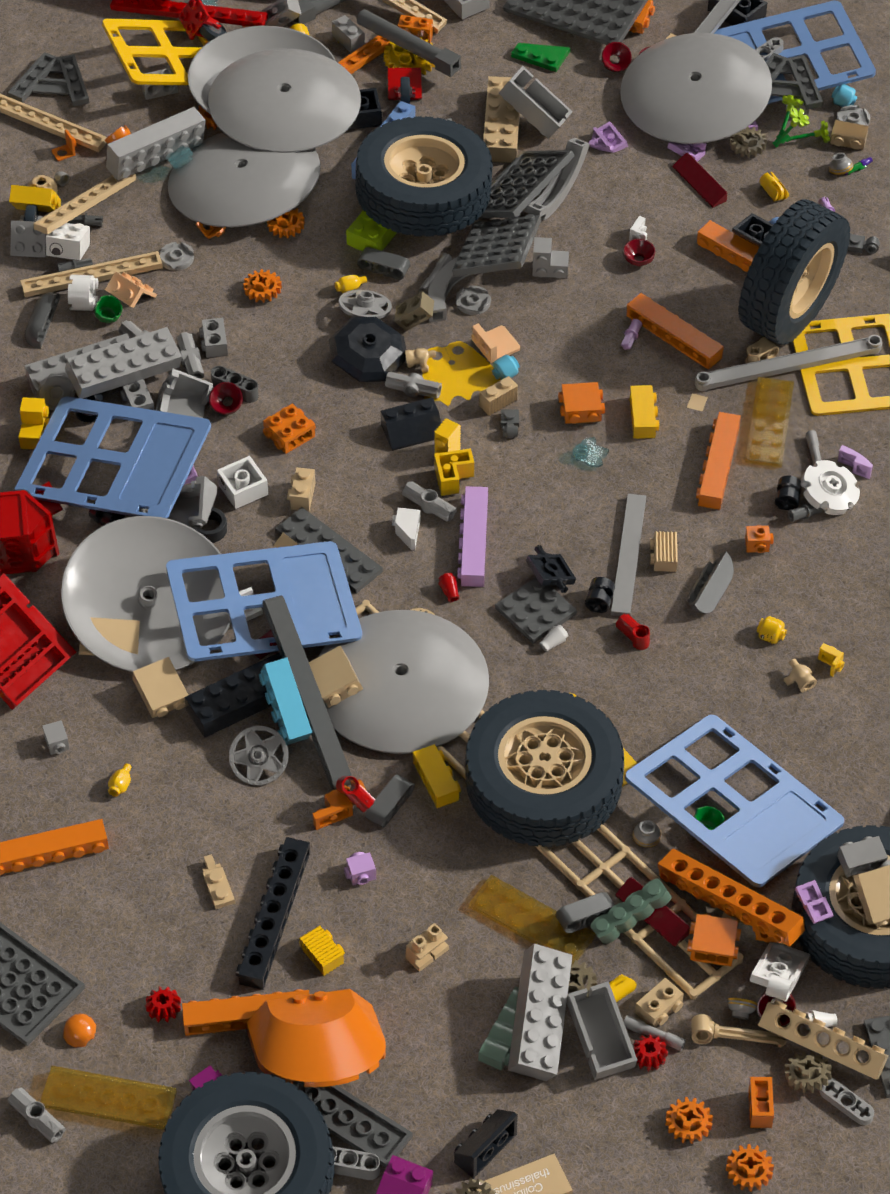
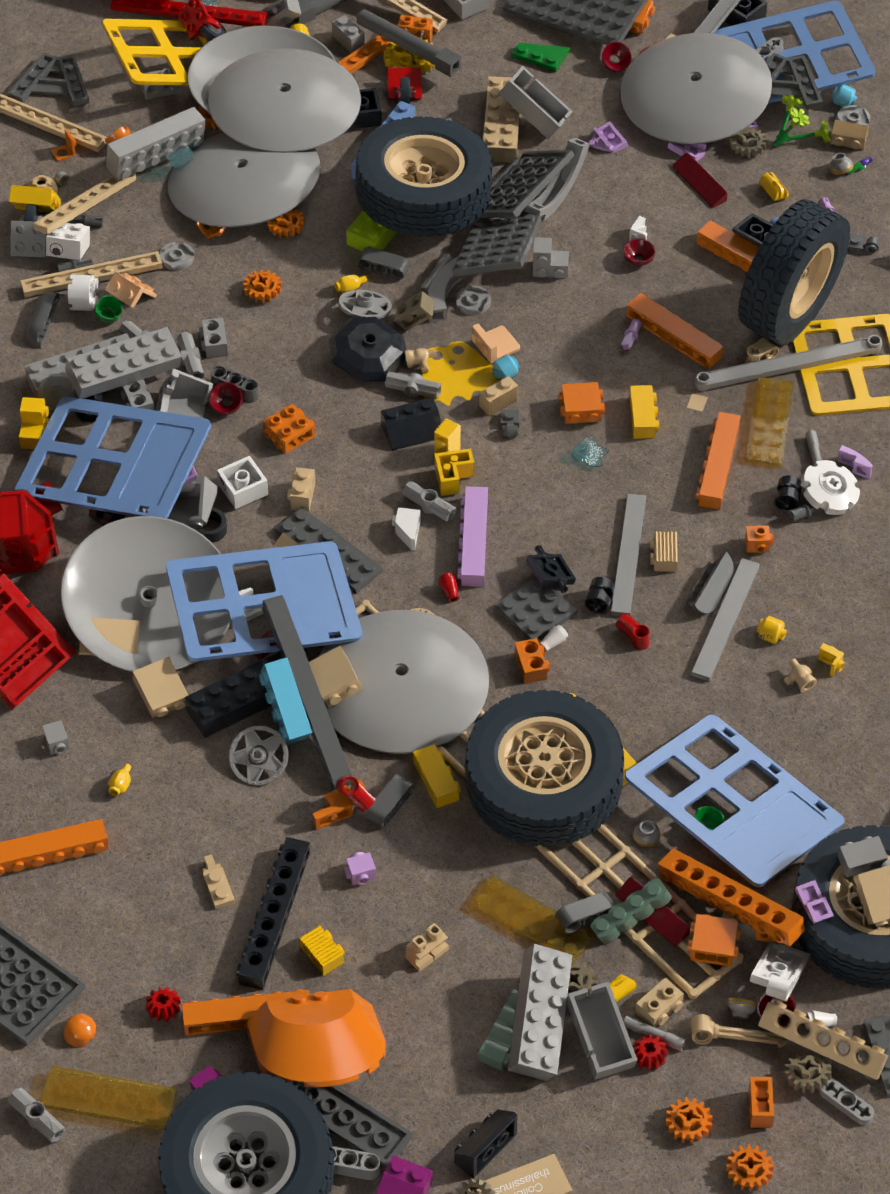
none -> orange brick [514,638,550,684]
none -> light grey tile [691,558,760,682]

